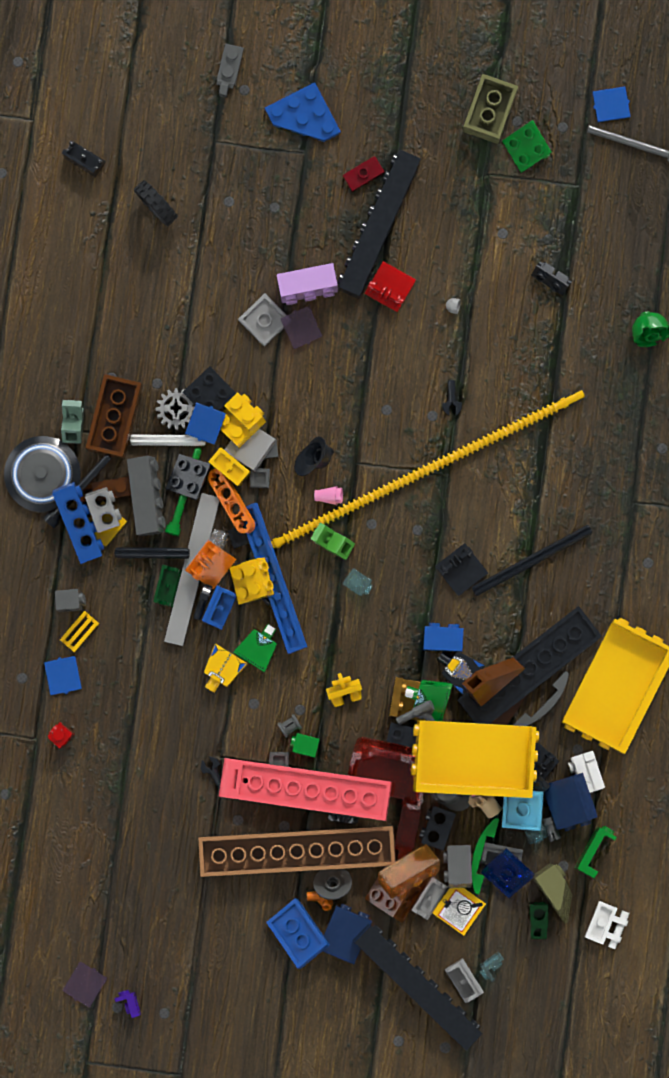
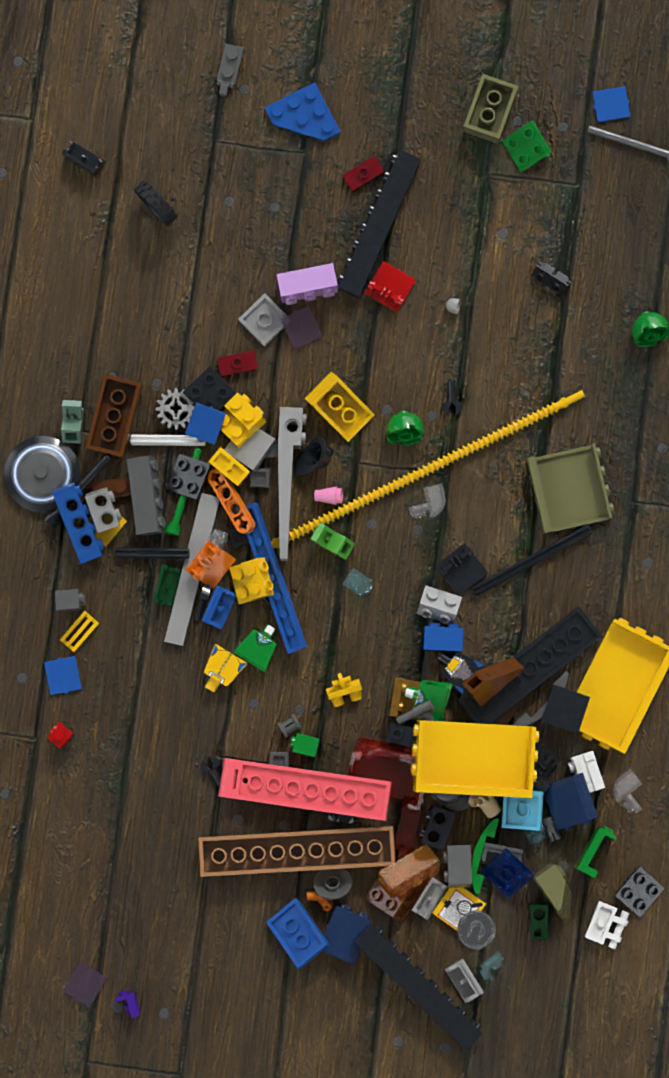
none -> dark red plate [217,350,258,377]
none -> light grey piece [278,407,307,561]
none -> yellow slope [304,372,375,442]
none -> green cylinder [386,411,425,446]
none -> clear brick [408,483,446,519]
none -> light grey bracket [417,586,462,624]
none -> clear tile [457,910,496,950]
none -> olive panel [526,443,614,534]
none -> black tile [541,684,590,734]
none -> clear brick [612,769,642,814]
none -> hinge [614,866,665,918]

